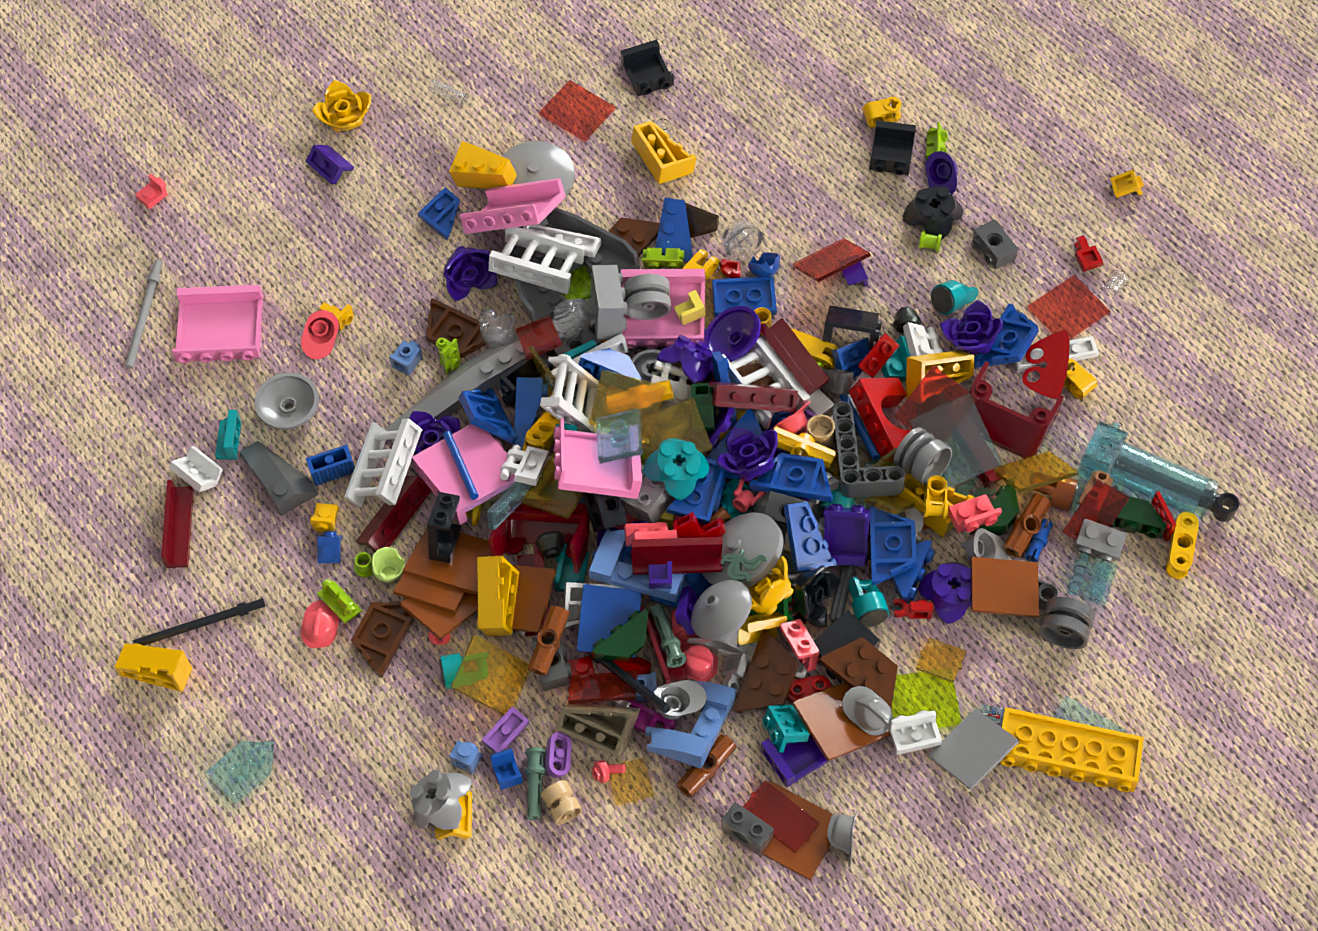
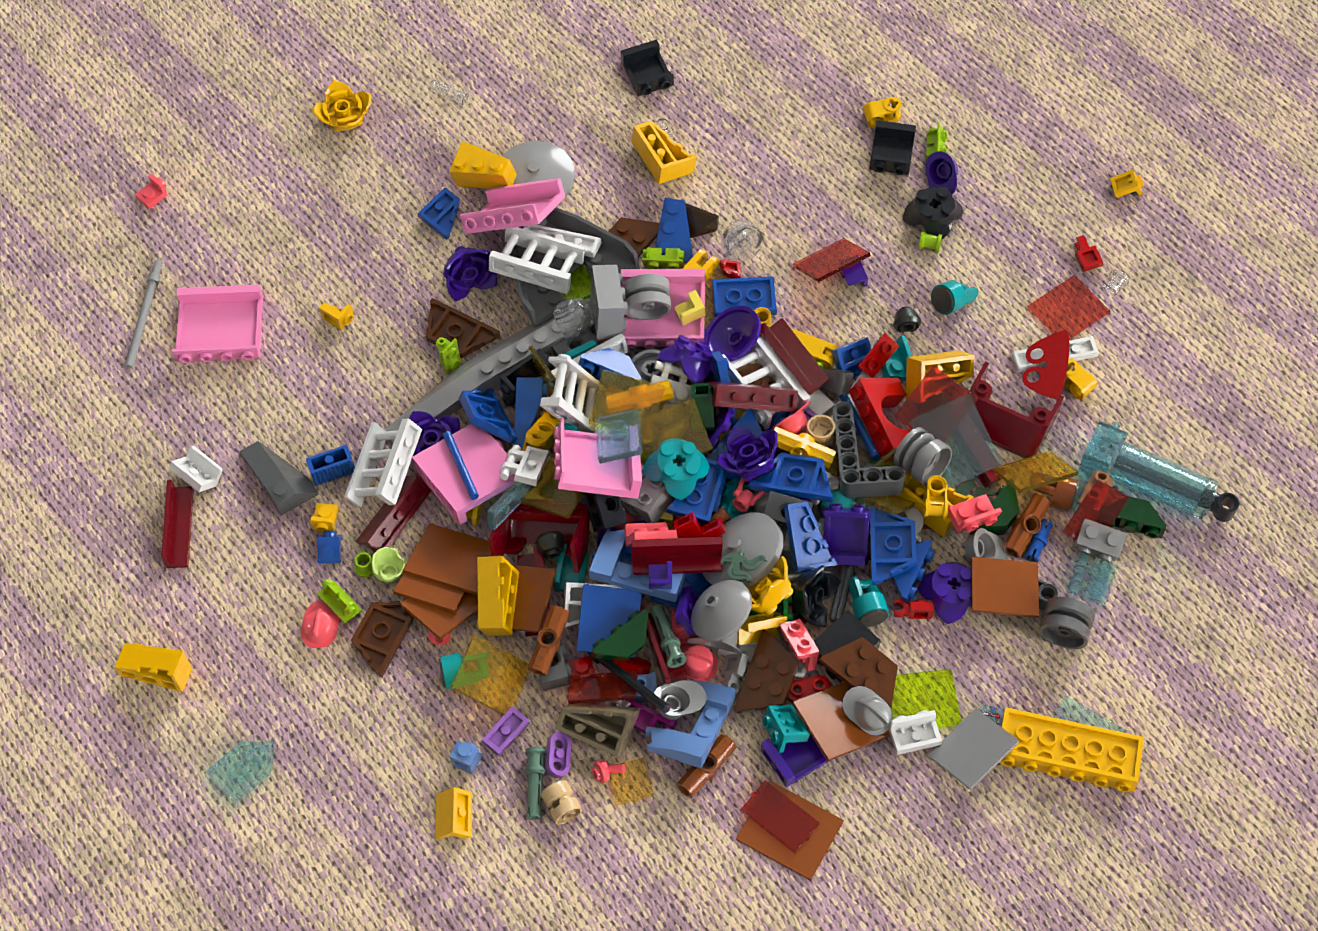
black bar [133,598,266,646] -> none
teal bracket [215,410,242,460] -> none
light grey dish [255,373,319,430] -> none
coral piece [301,310,339,359] -> none
dark purple panel [305,145,354,184] -> none
medium blue brick [389,340,423,376] -> none
light grey brick [410,770,472,830] -> none
black panel [427,492,462,563] -> none
clear hair [478,309,515,347] -> none
blue bracket [490,749,523,790] -> none
clear red piece [515,315,563,360] -> none
clear red piece [539,80,616,142] -> none
dark grey brick [721,802,774,856] -> none
blue hair [748,252,780,277] -> none
black panel [822,305,882,349] -> none
light grey piece [827,811,857,867] -> none
white plate [903,322,943,356] -> none
clear yellow piece [916,638,966,683] -> none
dark purple brick [940,300,1003,354] -> none
dark grey brick [972,219,1018,270] -> none
blue wing [974,303,1039,368] -> none
red window [1151,491,1176,542] -> none
yellow piece [1166,512,1199,579] -> none

